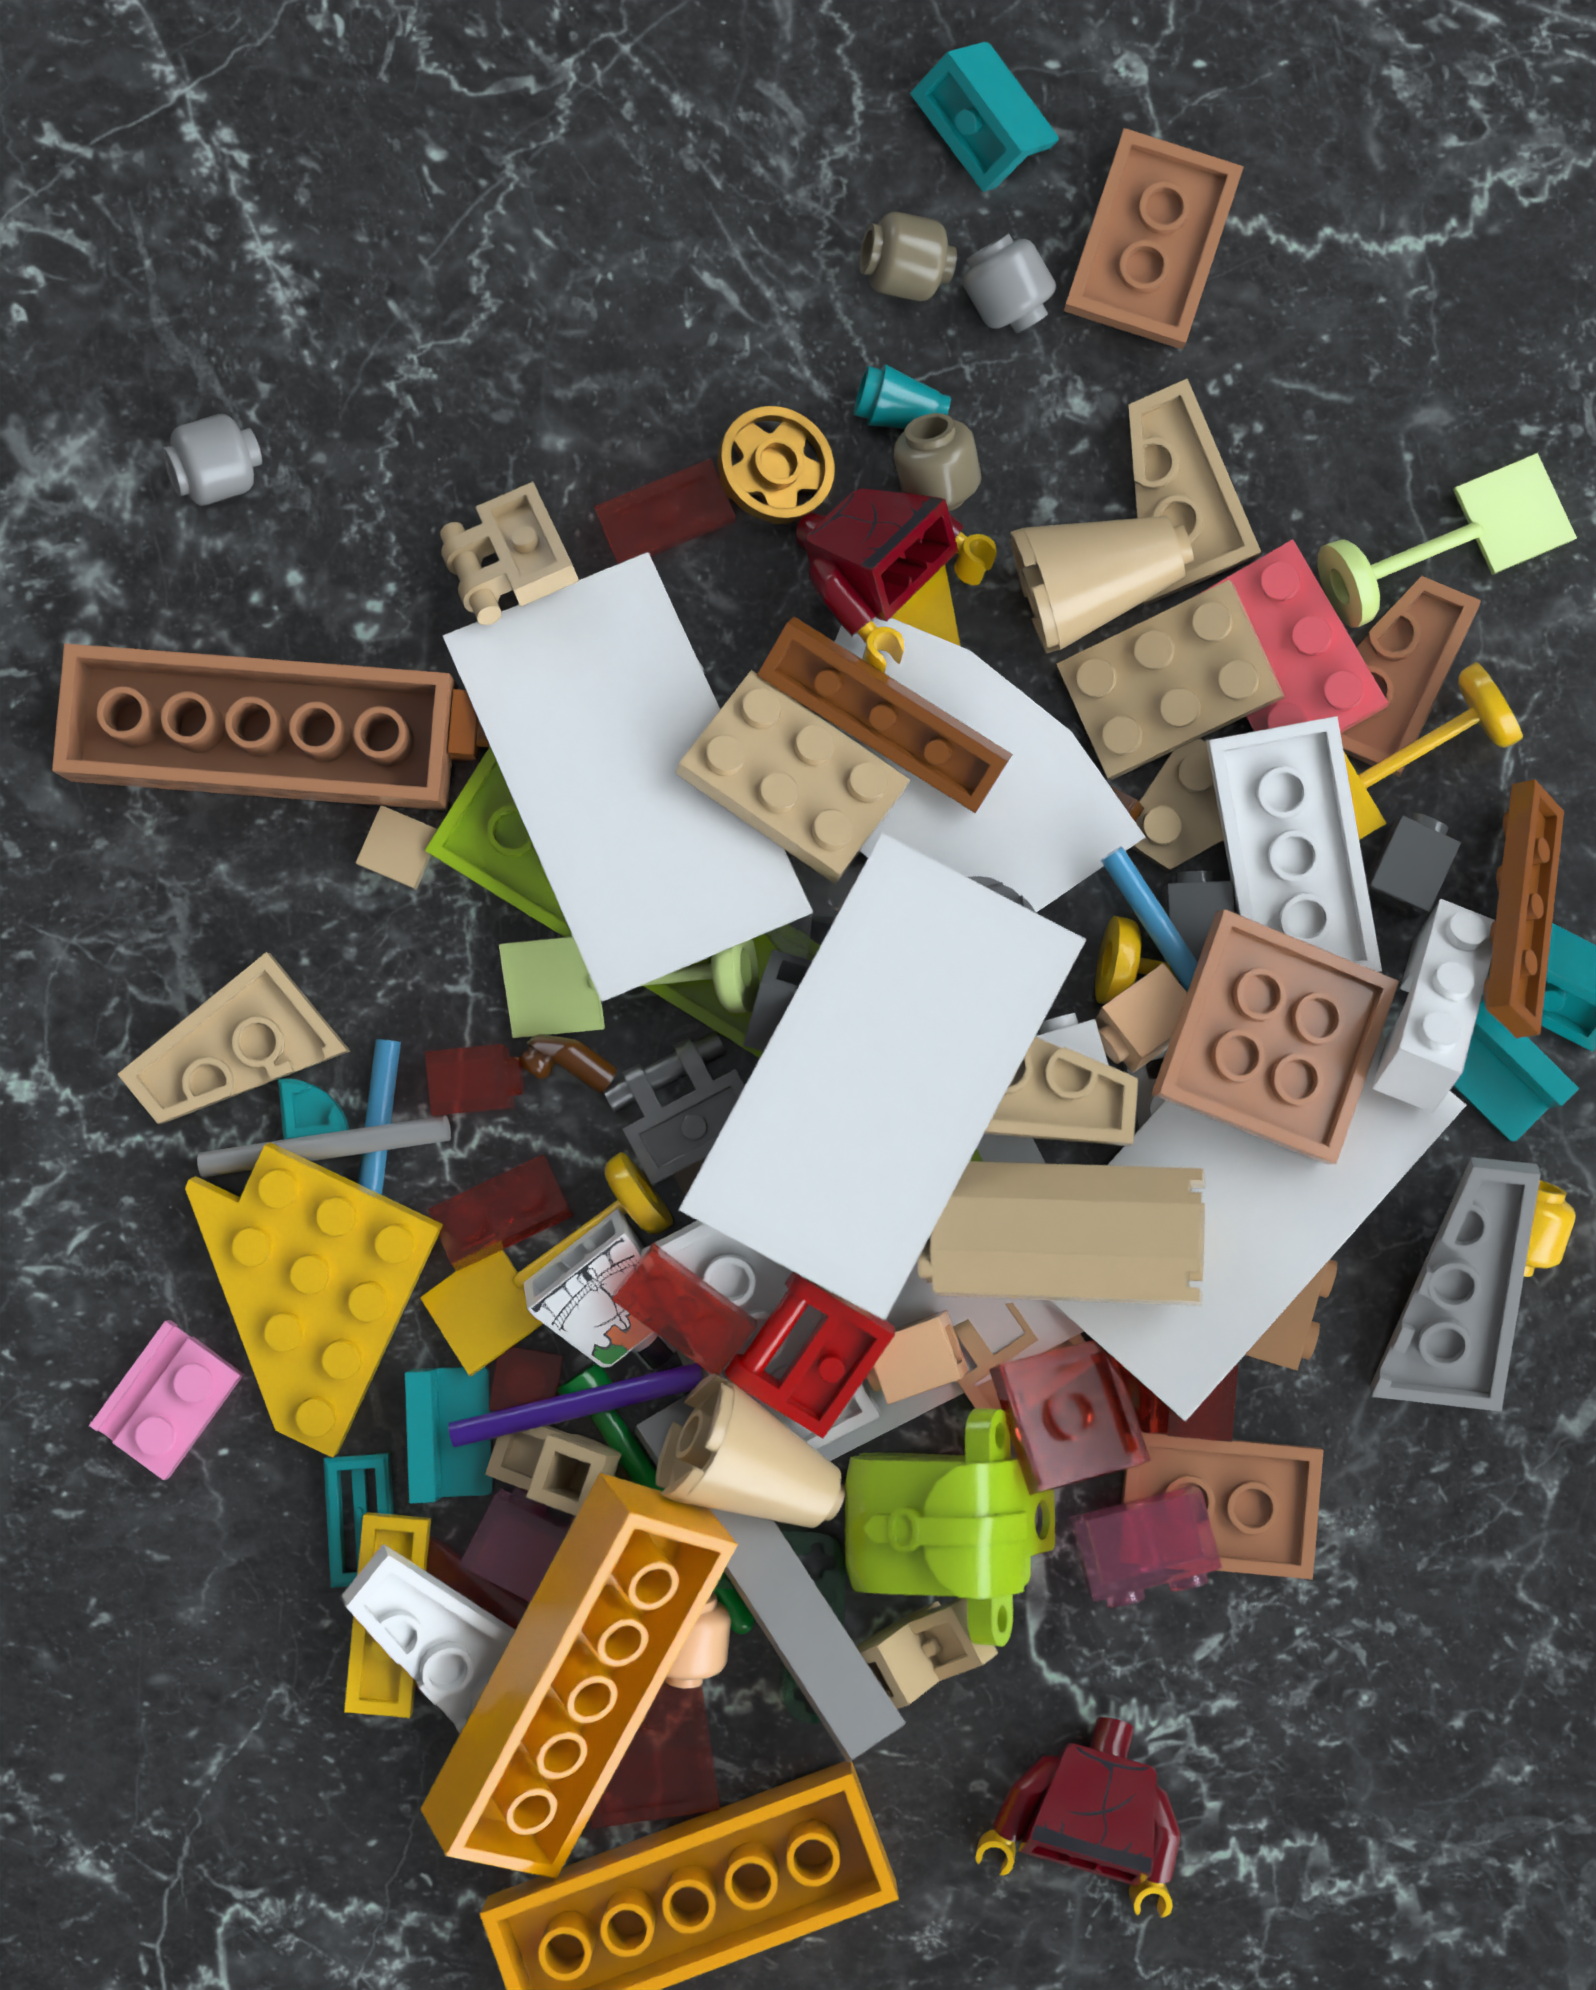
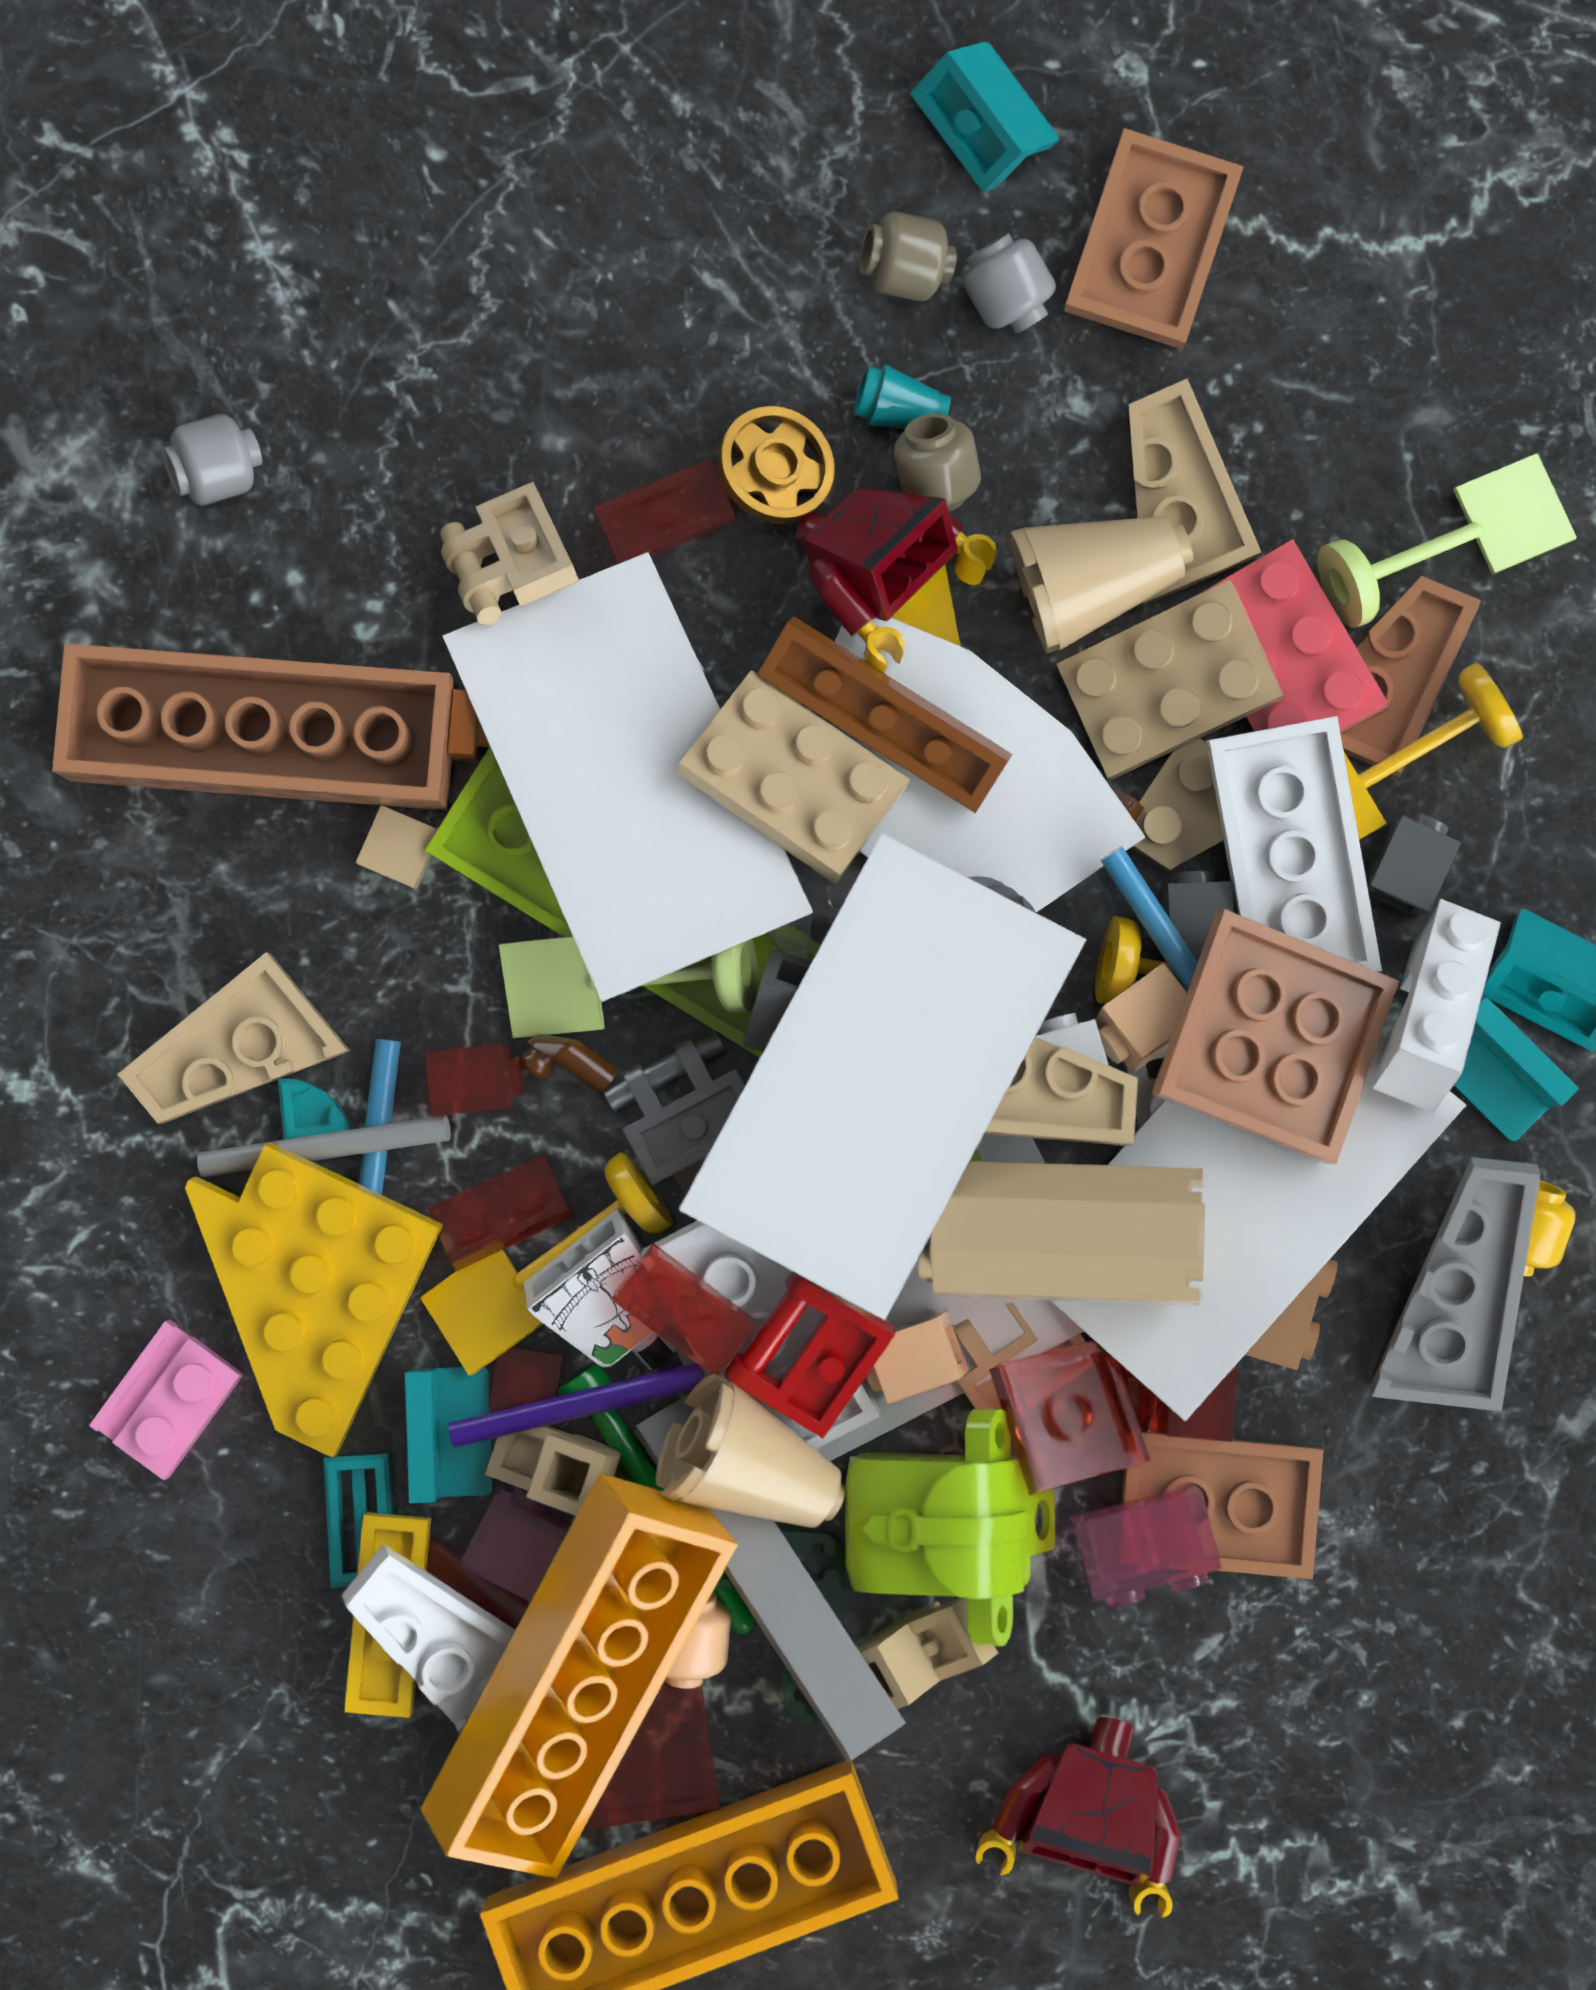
dark orange plate [1483,779,1564,1038] -> none

